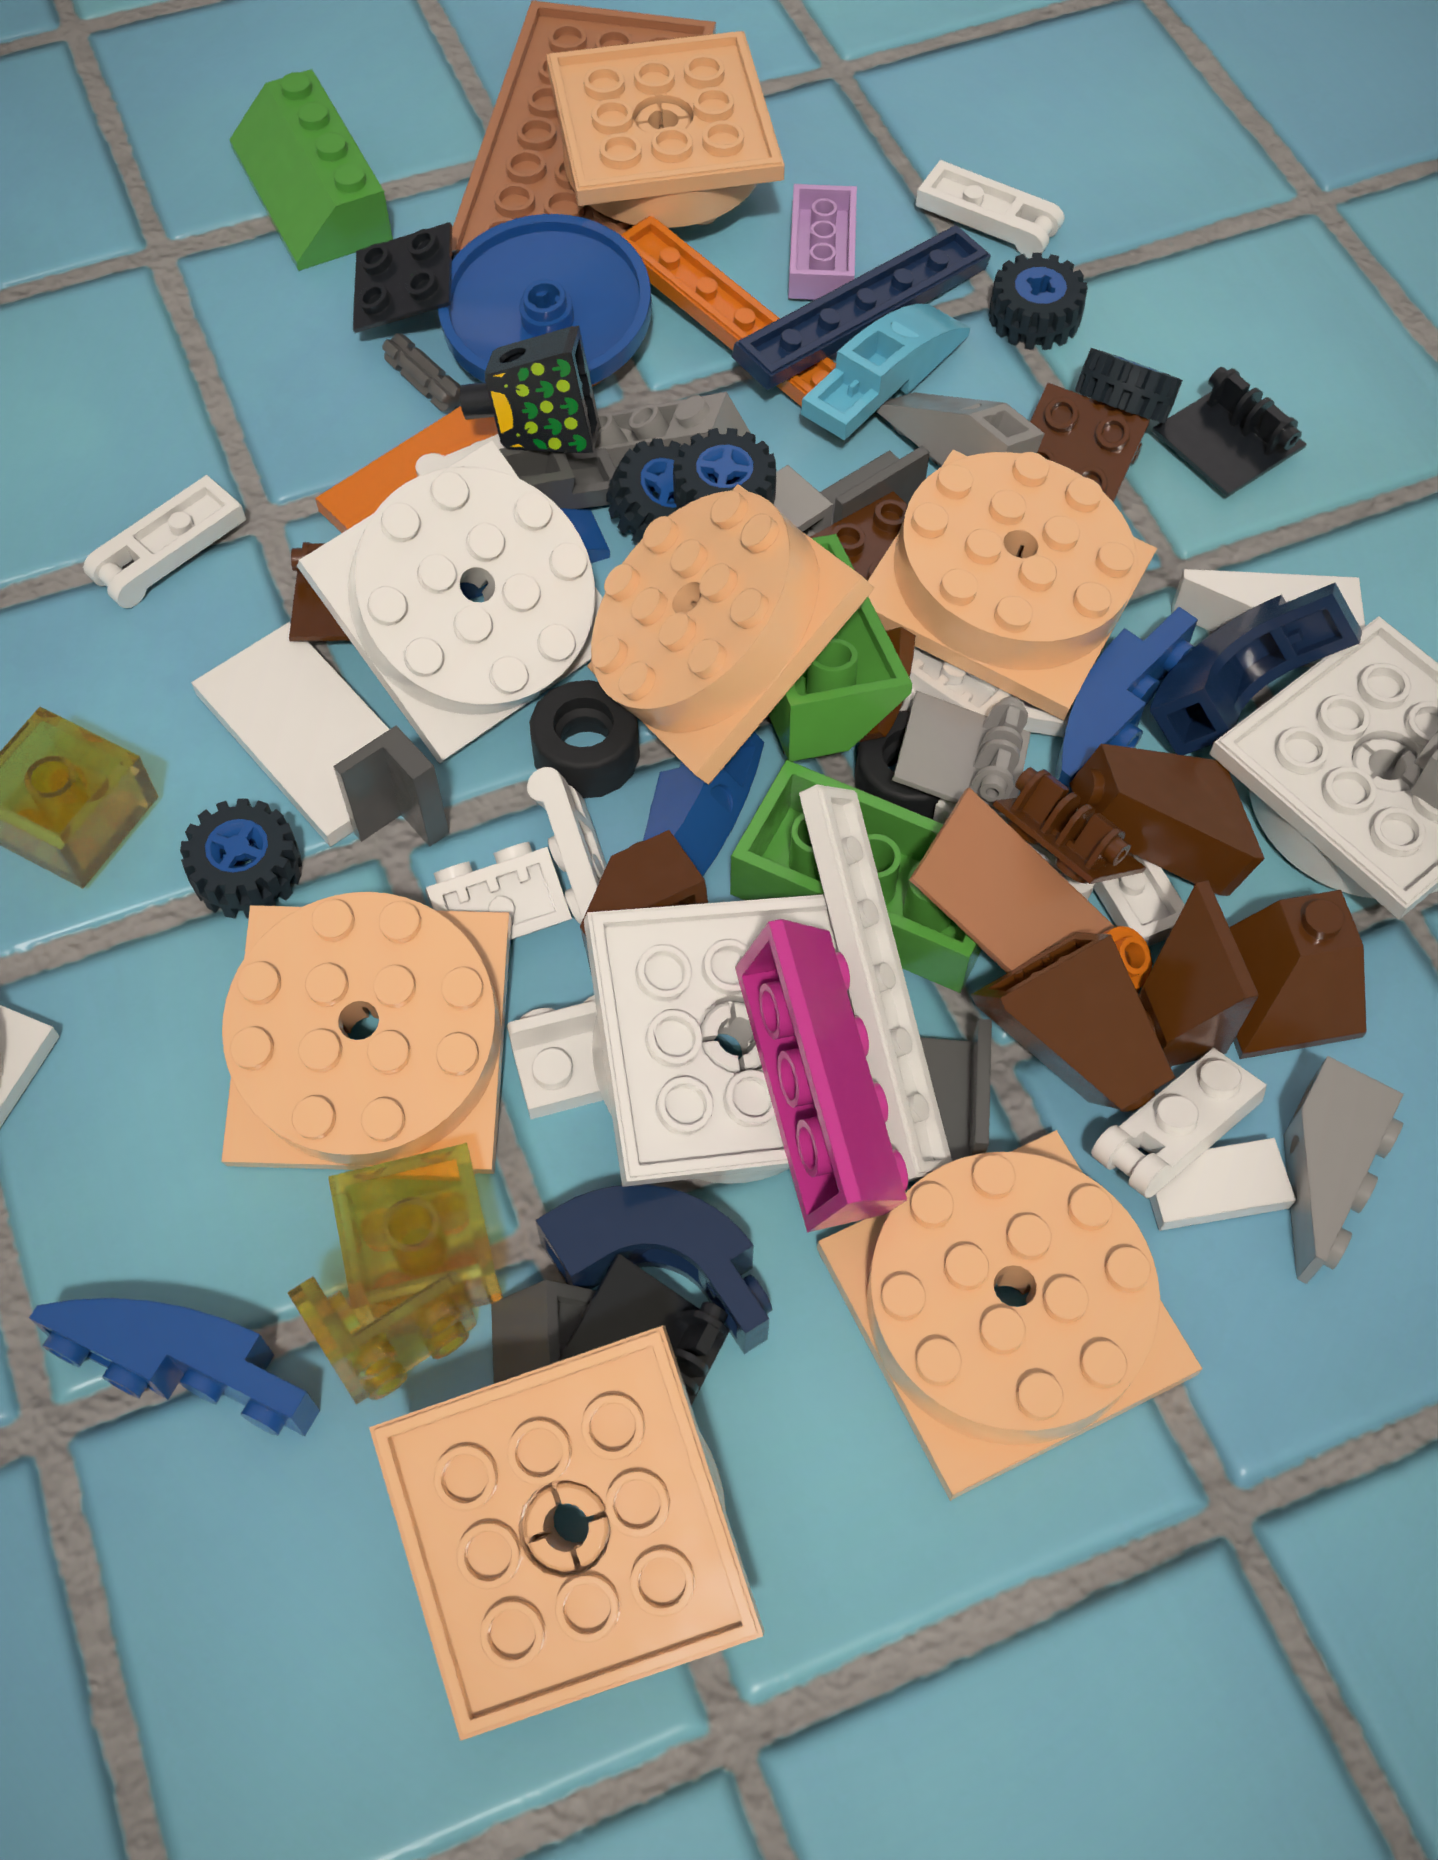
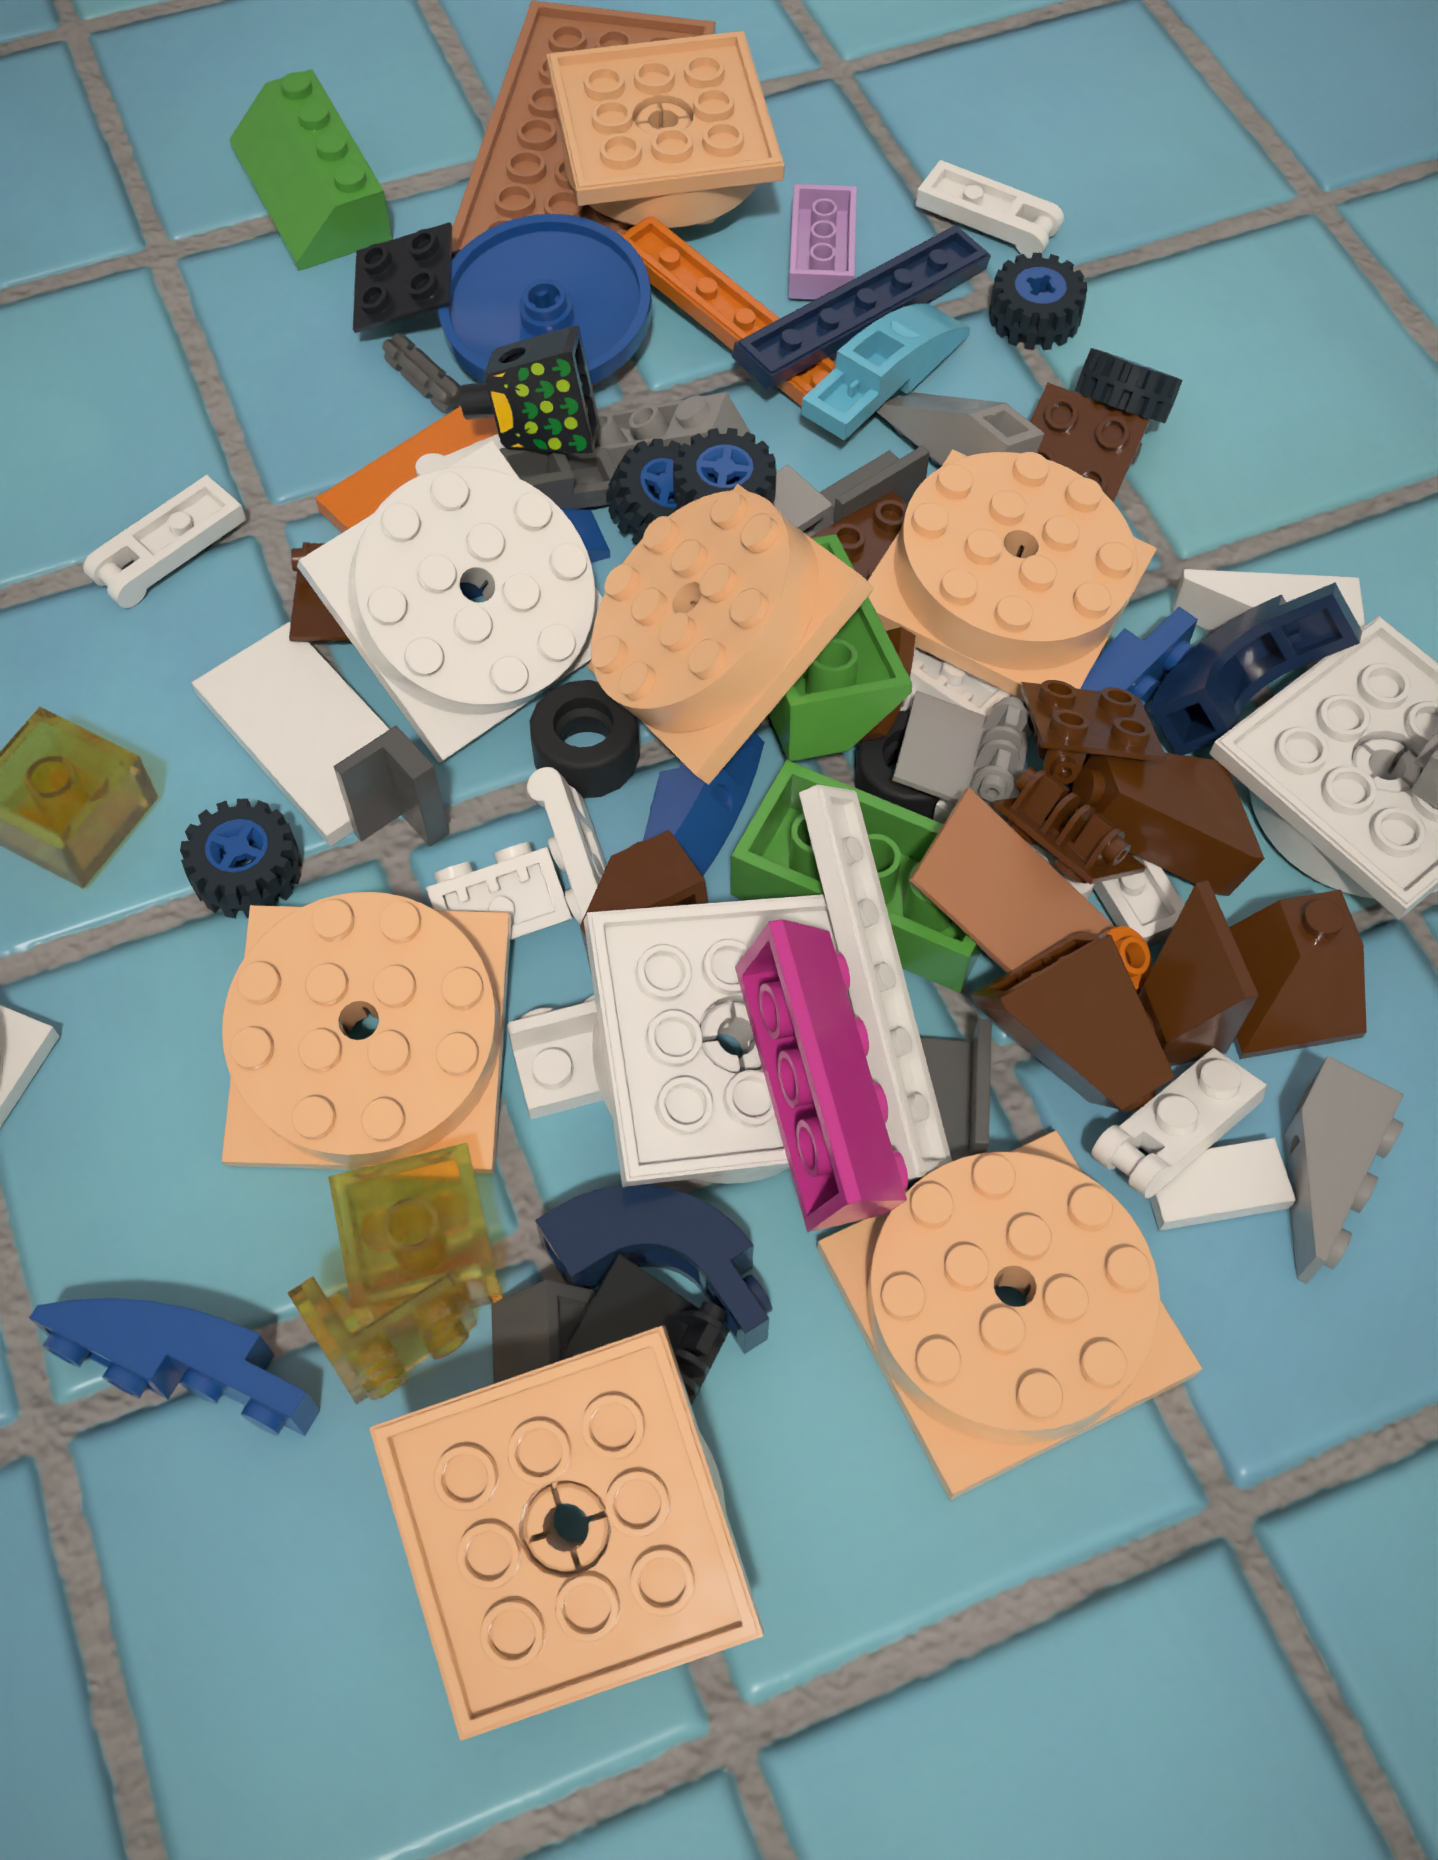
black hinge [1152,367,1307,497] -> none
none -> reddish brown hinge [1020,680,1167,784]

